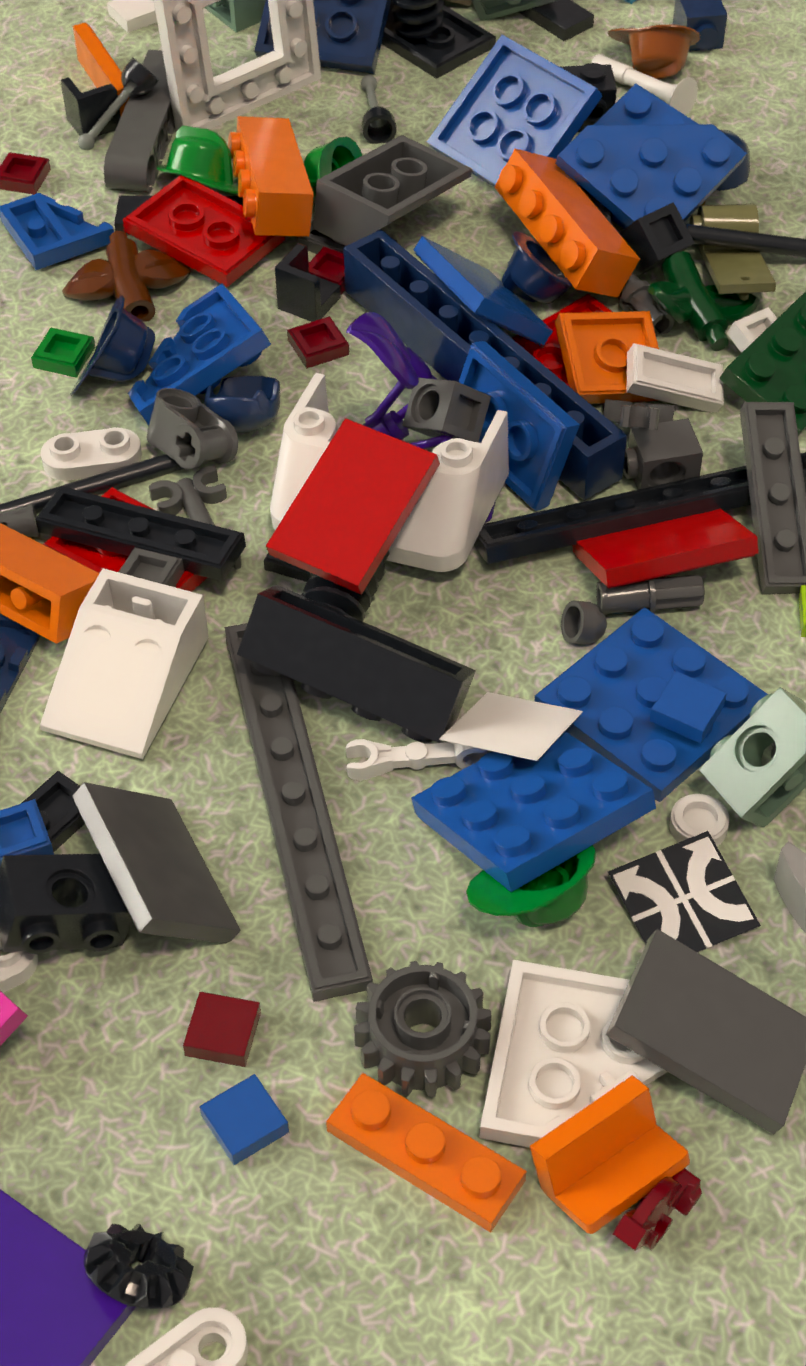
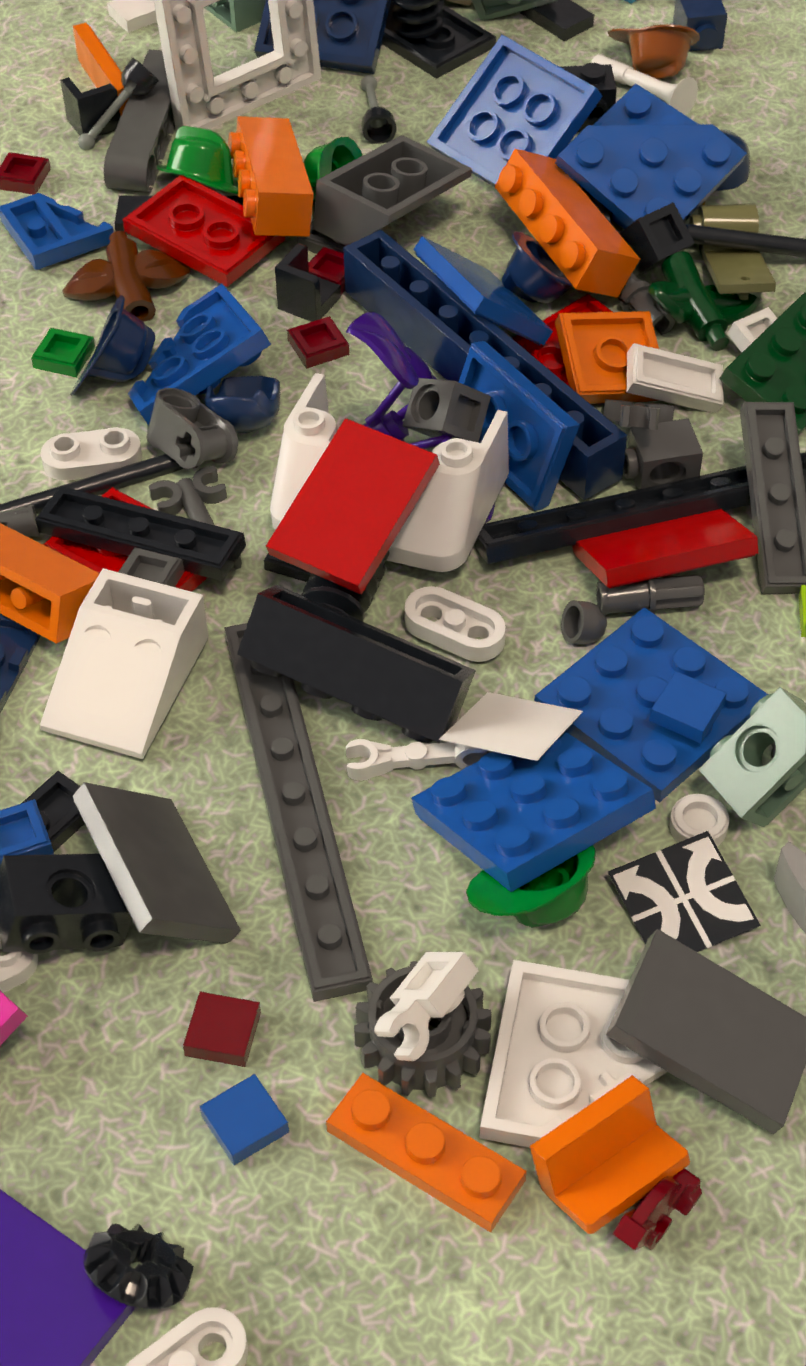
none -> white plate [374,952,479,1061]
none -> white plate [405,586,506,662]

